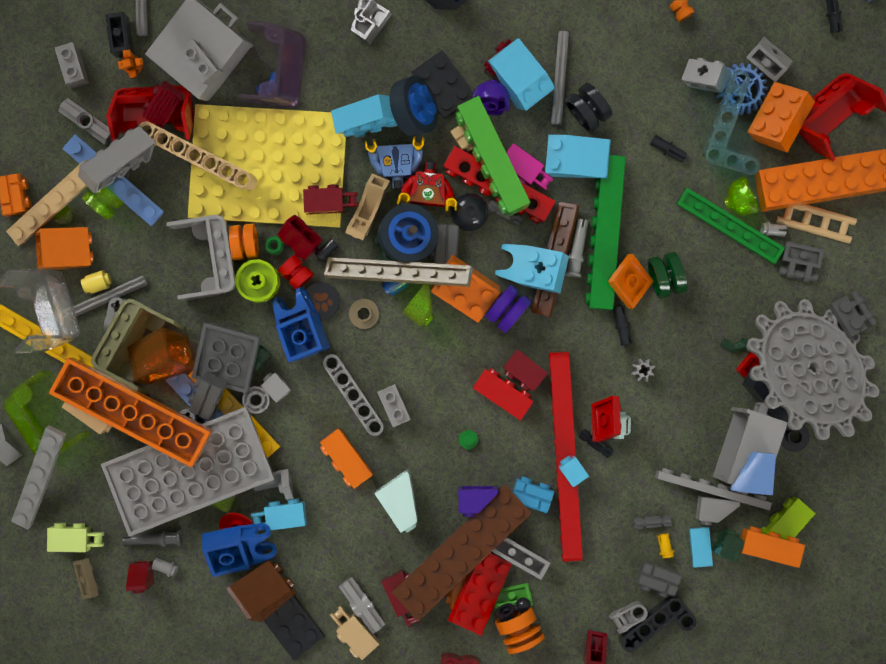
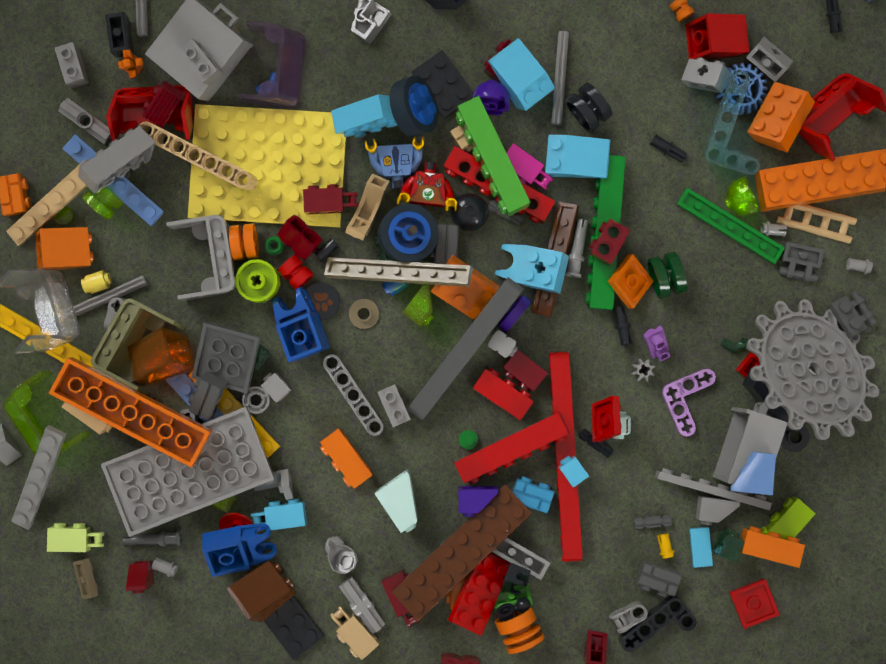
none -> light grey hair [325,536,358,574]
none -> dark grey beam [407,277,524,421]
none -> red brick [454,412,570,485]
none -> light grey brick [488,330,518,358]
none -> black hinge [501,563,531,596]
none -> dark red brick [589,219,630,265]
none -> medium lavender hips [643,325,670,361]
none -> lavender beam [662,369,716,436]
none -> red slope [685,13,749,60]
none -> red plate [729,578,780,629]
none -> light grey pin [846,258,873,274]

